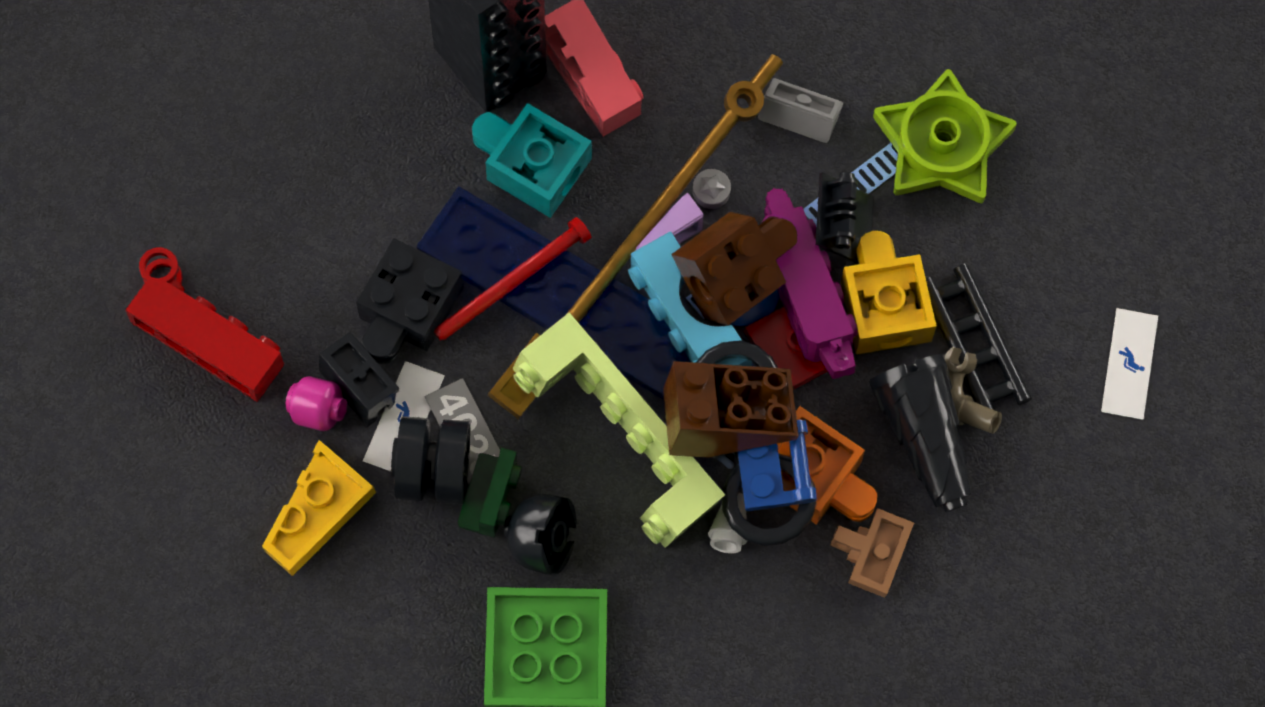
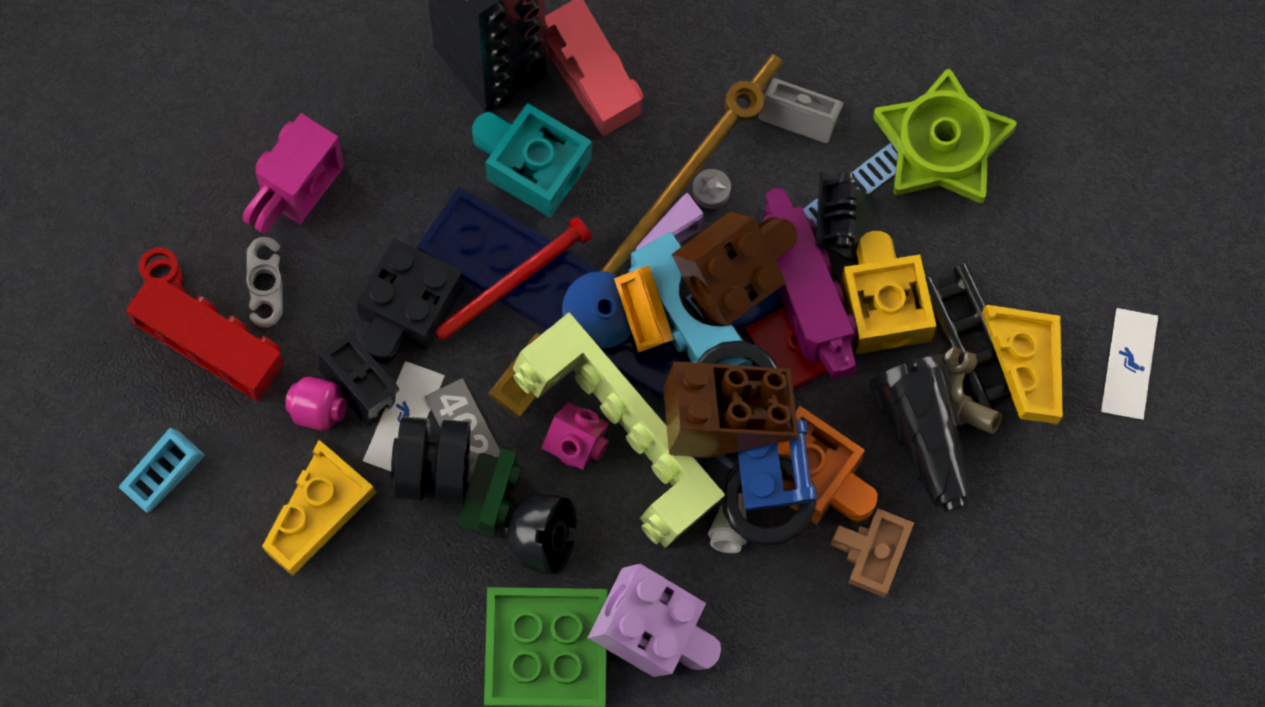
none -> medium azure slope [119,428,205,513]
none -> dark pink brick [243,113,344,234]
none -> light grey piece [246,237,283,328]
none -> dark pink brick [541,402,609,470]
none -> blue dish [562,271,632,349]
none -> lavender brick [588,564,721,677]
none -> light orange tile [614,266,674,352]
none -> yellow wing [981,305,1063,424]

